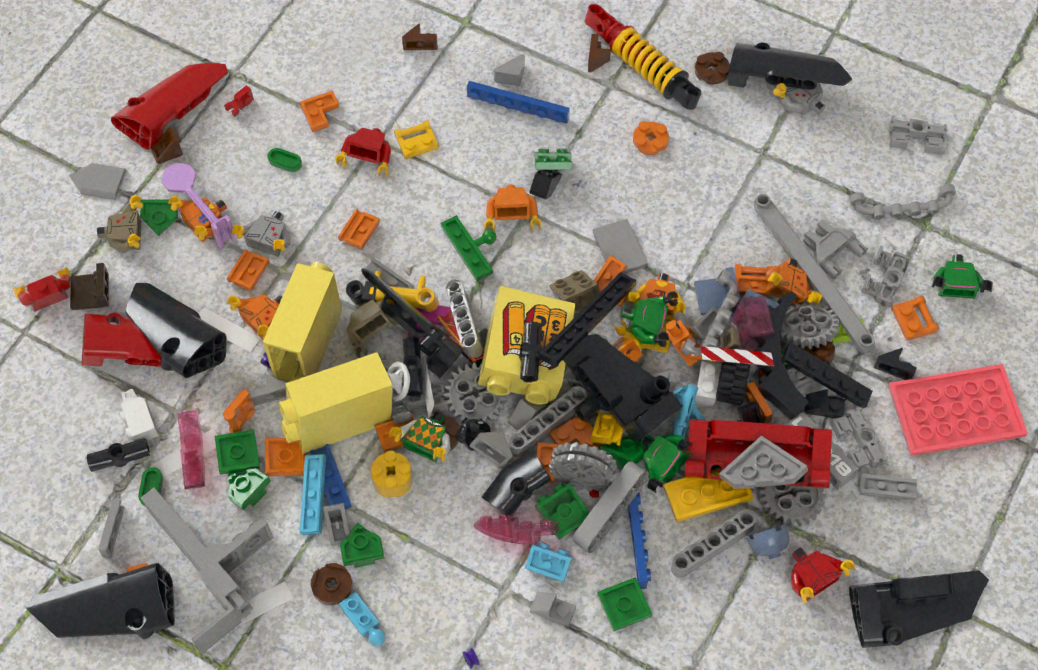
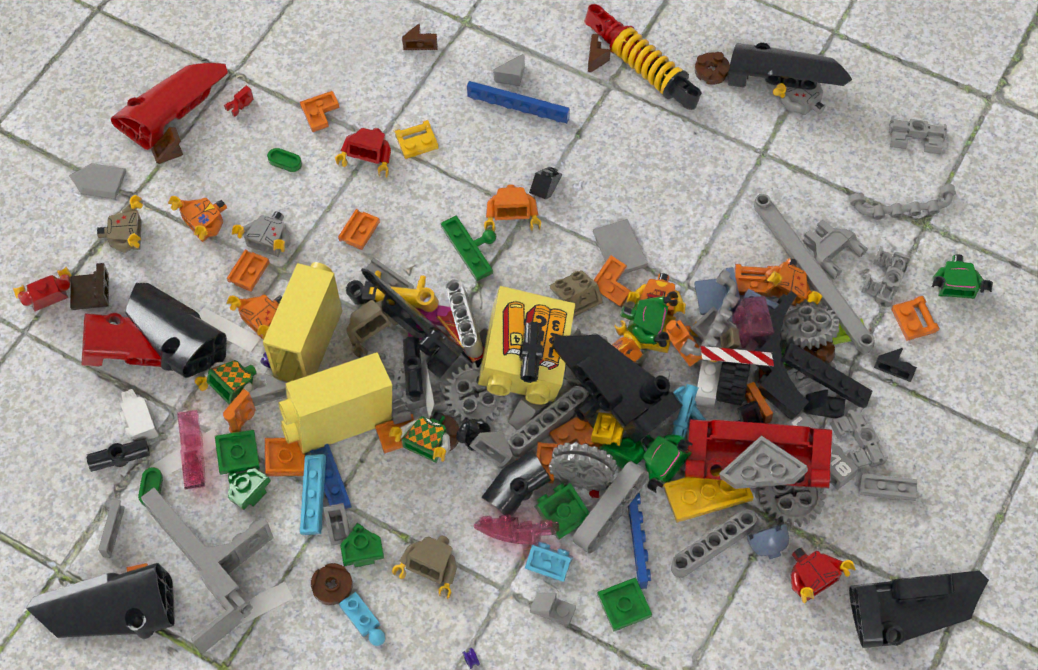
green plate [140,199,179,236] -> none
lavender piece [161,163,236,249] -> none
yellow brick [370,450,412,498] -> none
white piece [387,362,410,401] -> none
green plate [535,148,572,170] -> none
black plate [538,272,637,367] -> none
orange plate [633,121,669,155] -> none
coral plate [888,364,1028,456] -> none
none -> torso [195,360,256,419]
none -> dark tan torso [392,535,457,599]

